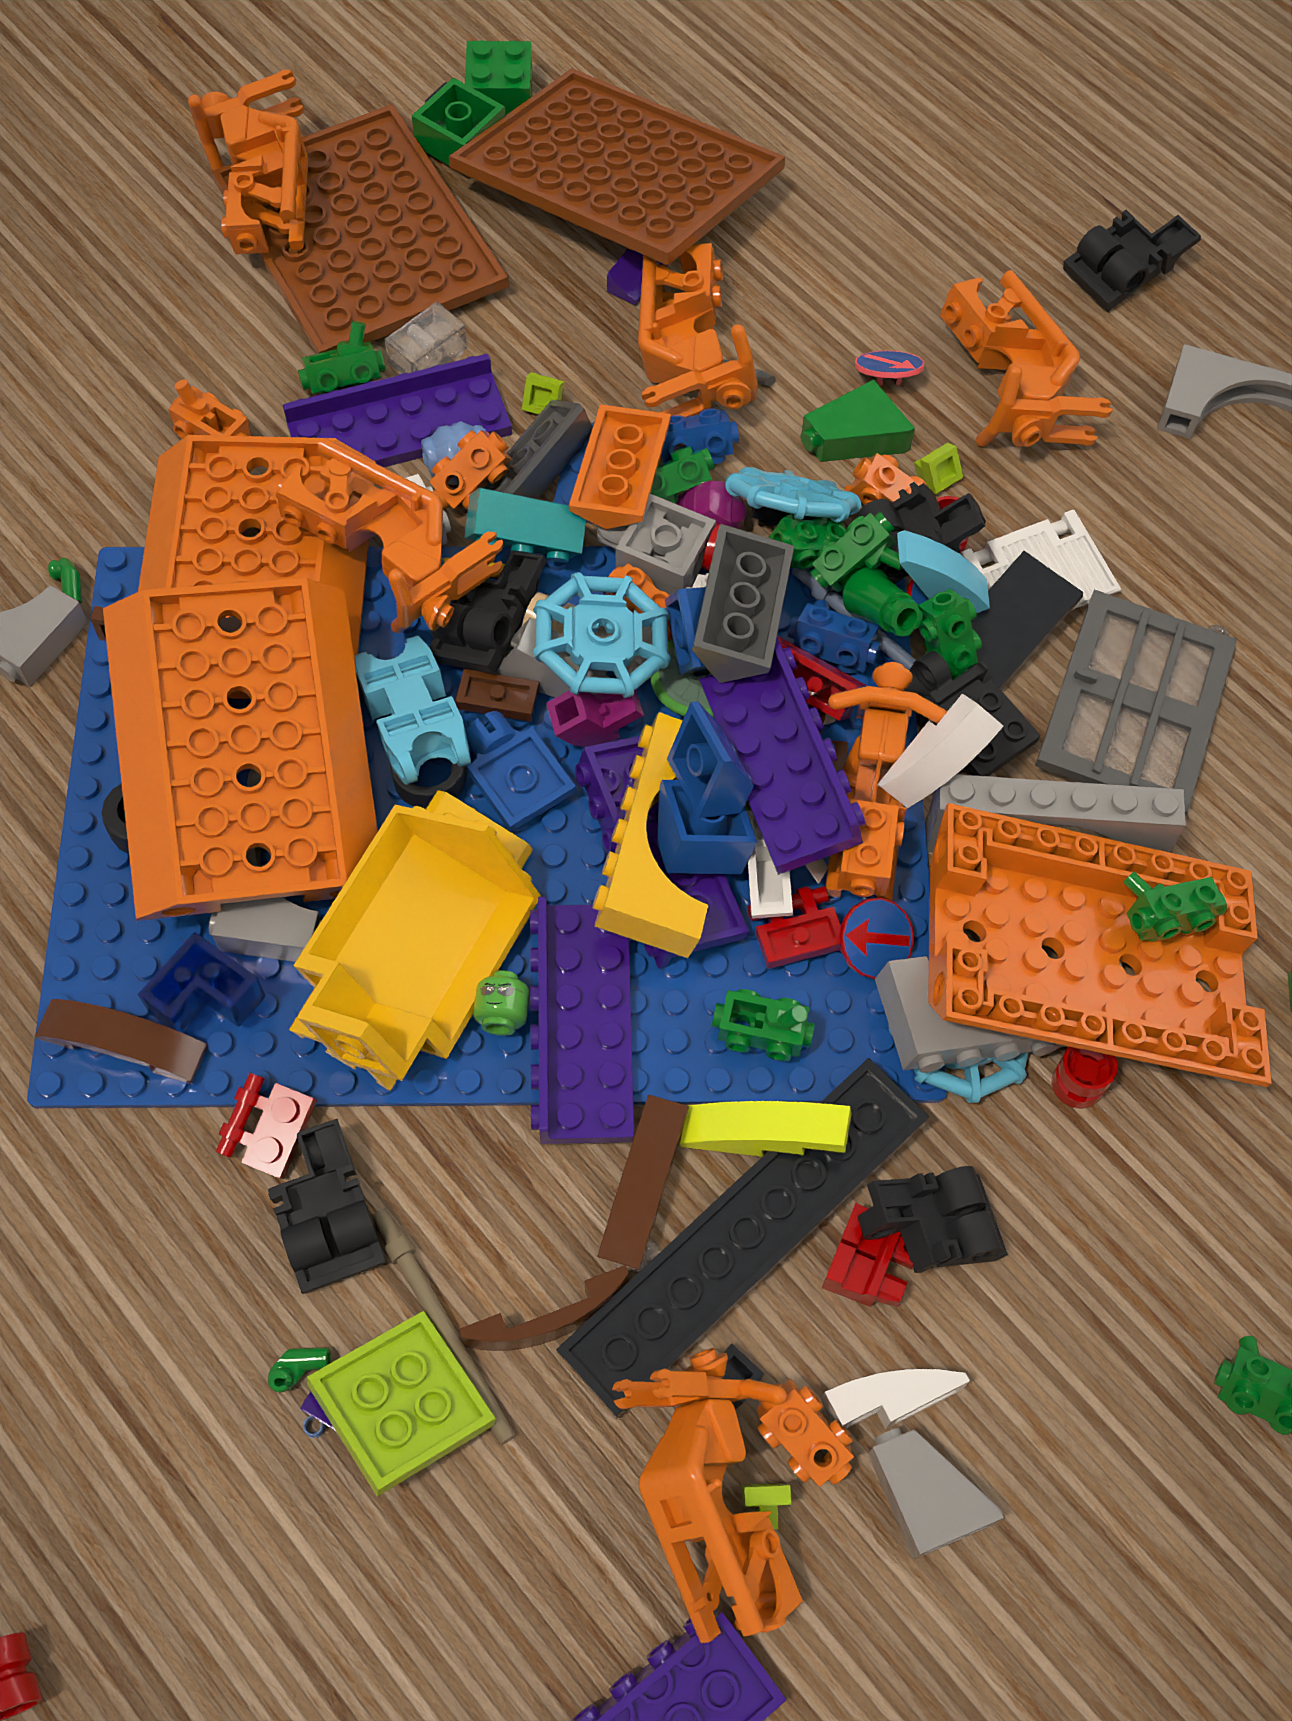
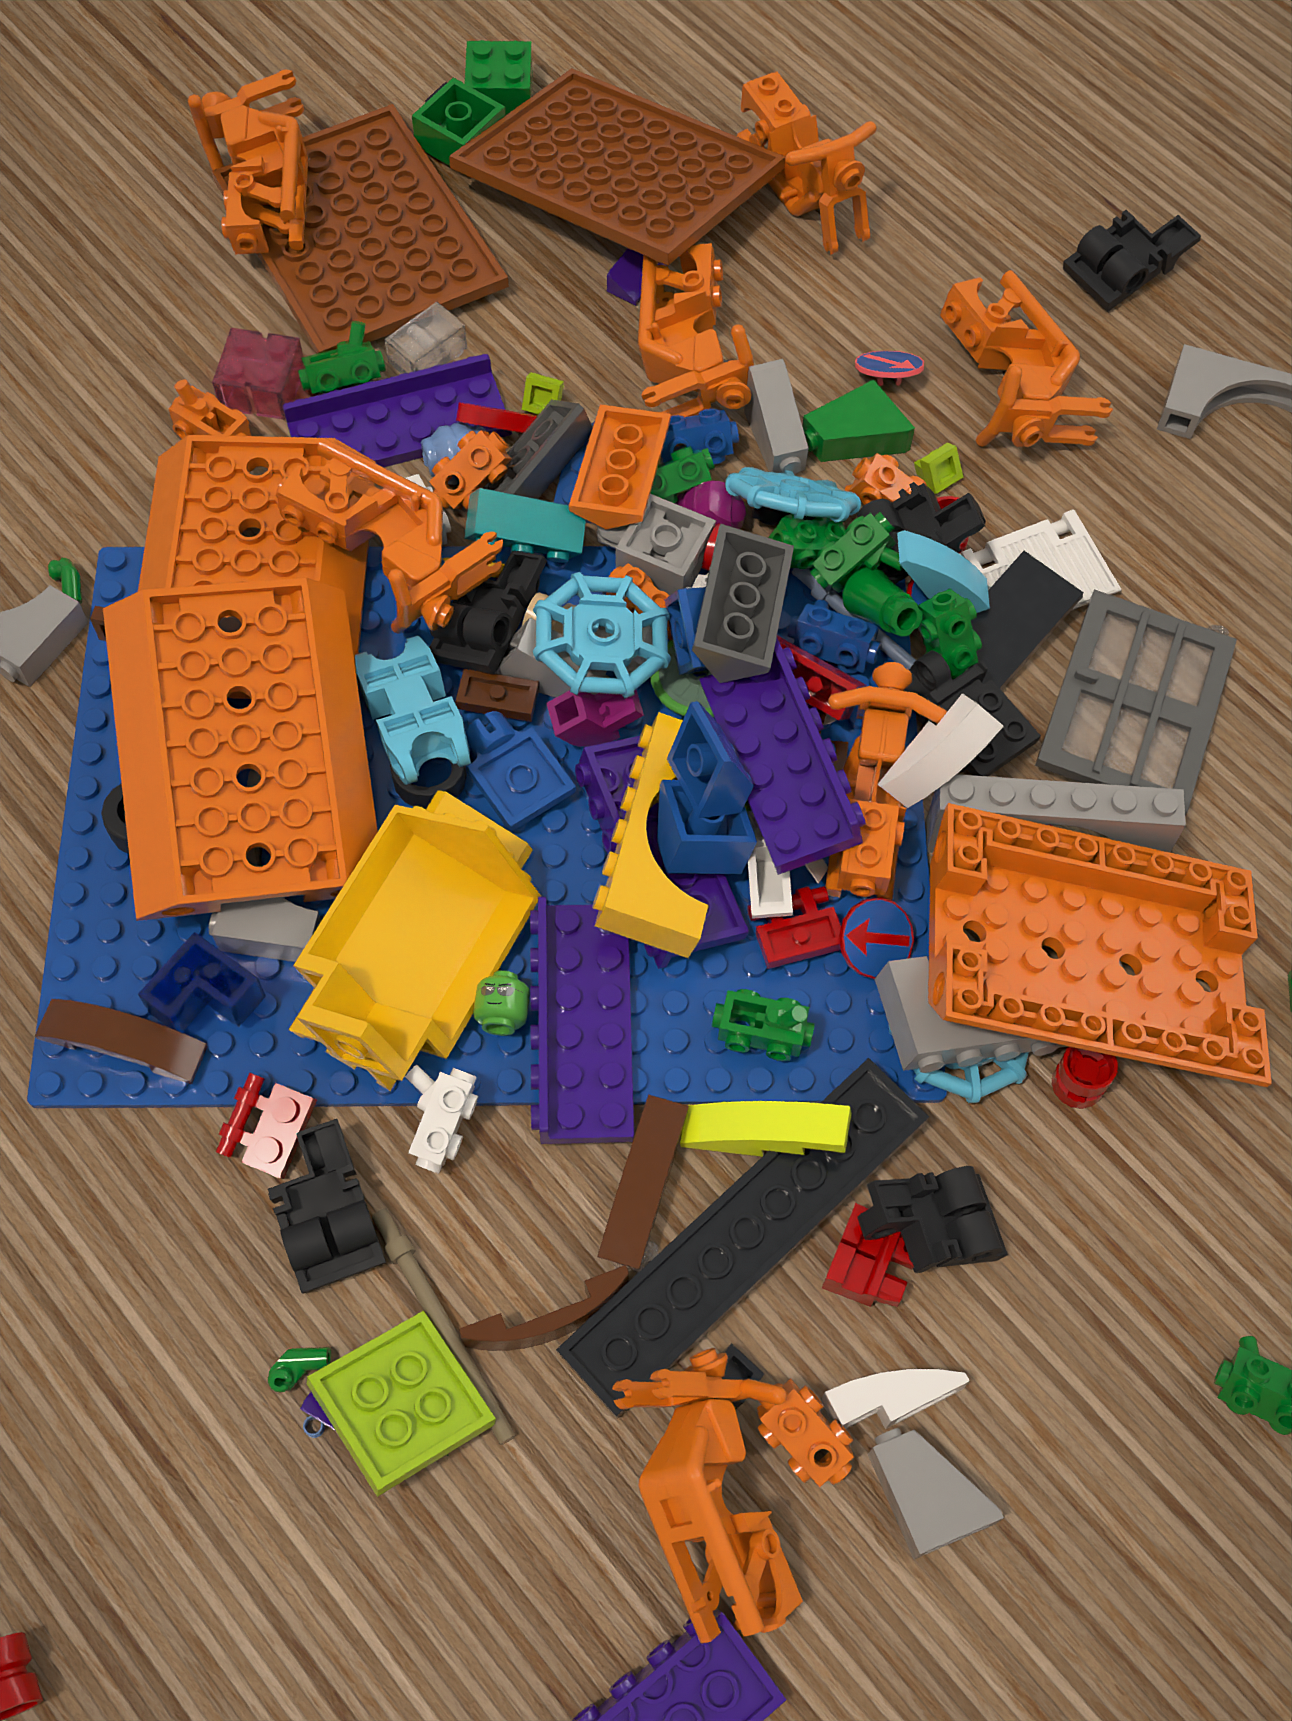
lime tile [741,1483,791,1530] -> none
green brick [1123,871,1227,942] -> none
none -> clear pink piece [212,328,304,420]
none -> white brick [405,1065,479,1173]
none -> red beam [456,402,537,433]
none -> orange piece [737,72,877,255]
none -> light grey slope [745,359,808,474]

